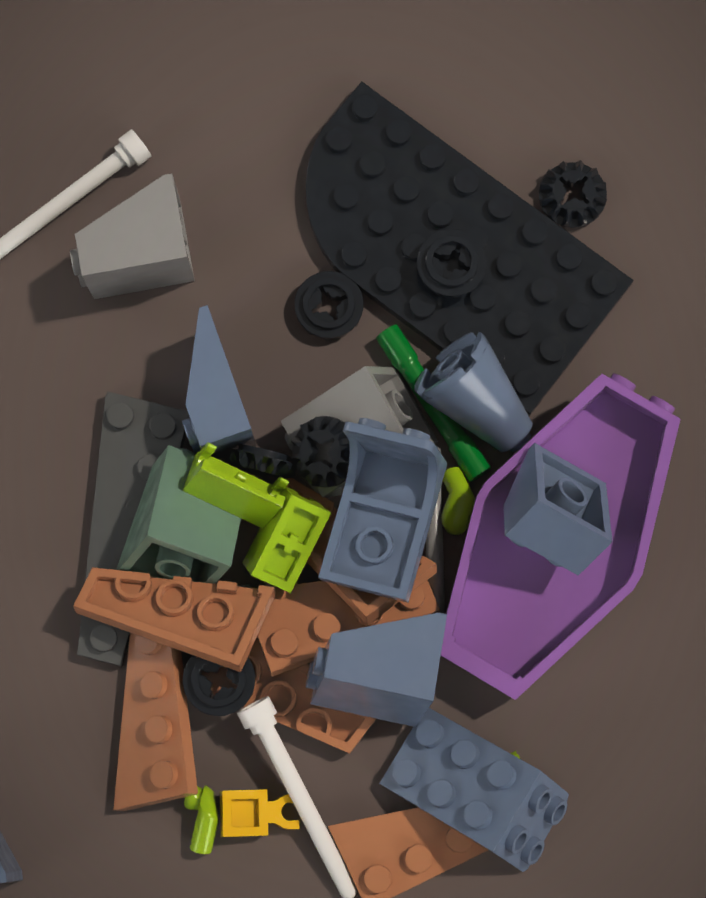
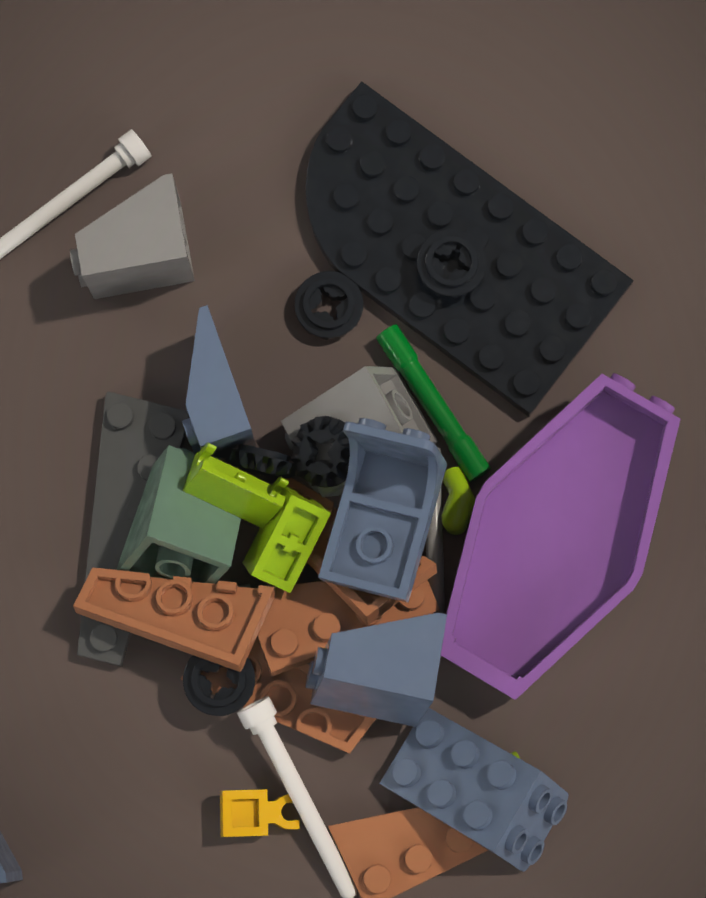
nougat wing [113,633,198,811] -> none
lime arm [184,785,219,854] -> none
sand blue cone [414,332,533,452] -> none
sand blue slope [503,443,613,575] -> none
black gear [539,160,607,228] -> none

